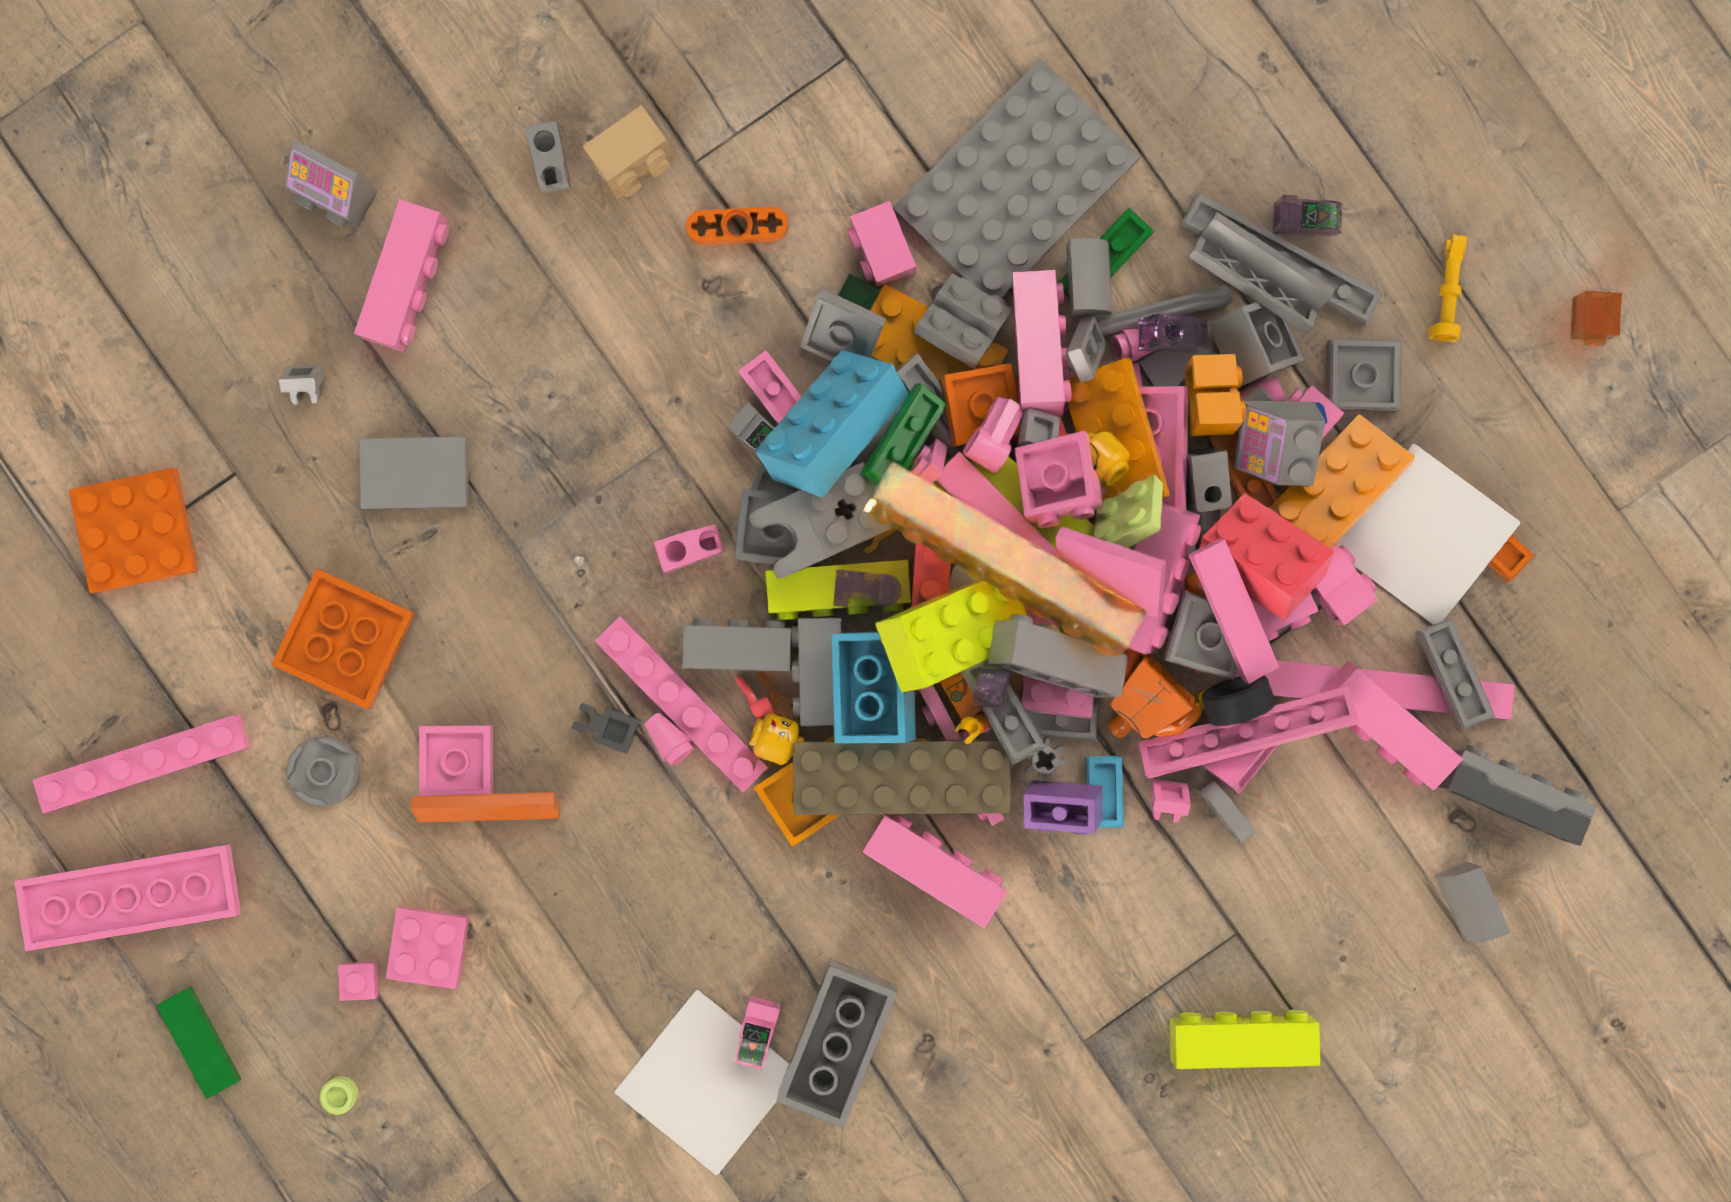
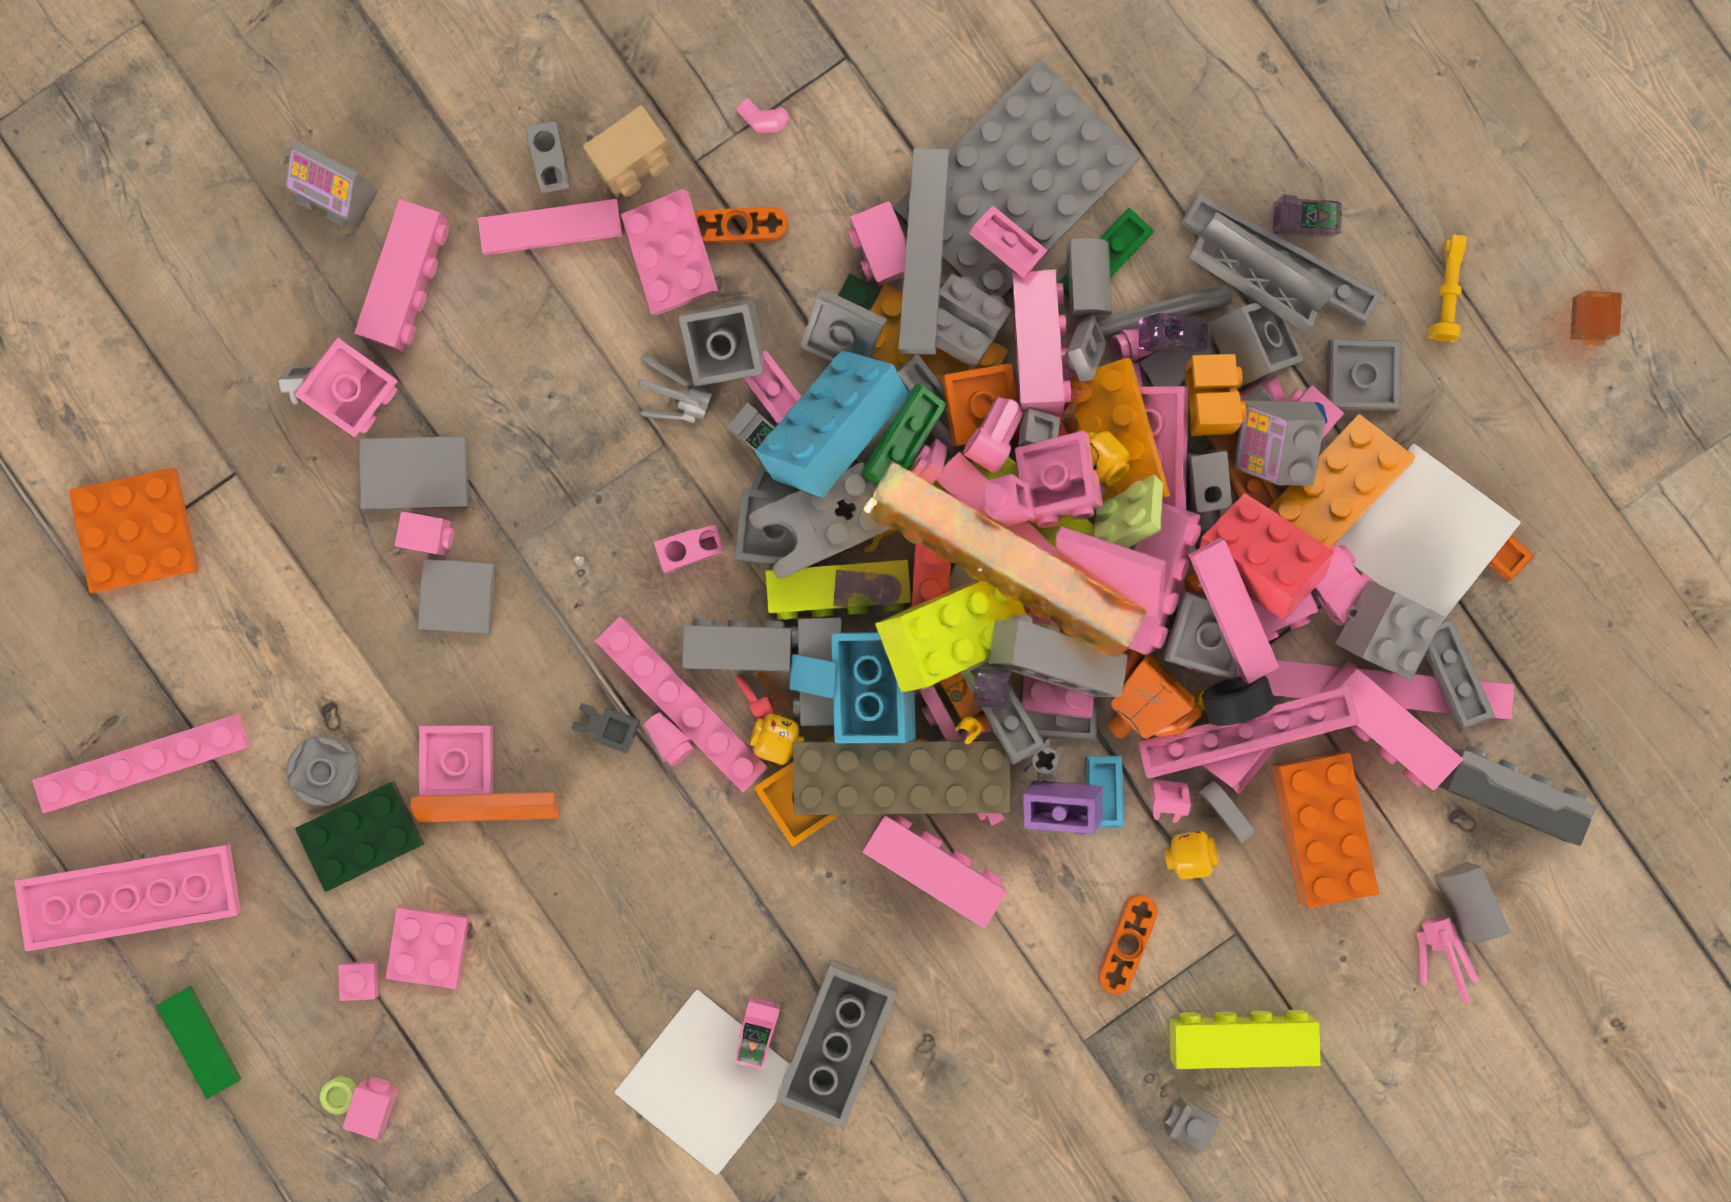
orange plate [271,568,416,709] -> none
none -> bright pink plate [293,336,397,437]
none -> dark green plate [295,781,424,892]
none -> bright pink brick [342,1077,399,1140]
none -> bright pink brick [394,511,454,556]
none -> light grey tile [418,559,495,634]
none -> bright pink tile [478,199,623,255]
none -> bright pink plate [621,189,718,315]
none -> light grey plant [638,355,712,423]
none -> light grey slope [678,297,764,386]
none -> bright pink arm [736,98,790,134]
none -> medium azure sticker [789,654,836,698]
none -> light grey tile [899,149,950,354]
none -> bright pink plate [969,206,1048,278]
none -> bright pink brick [983,474,1035,528]
none -> clear orange hand [1059,386,1082,435]
none -> orange beam [1098,893,1158,995]
none -> light grey bracket [1163,1096,1220,1152]
none -> yellow head [1165,831,1219,880]
none -> orange brick [1270,750,1379,908]
none -> light grey brick [1335,580,1445,680]
none -> bright pink plant [1416,917,1478,1004]

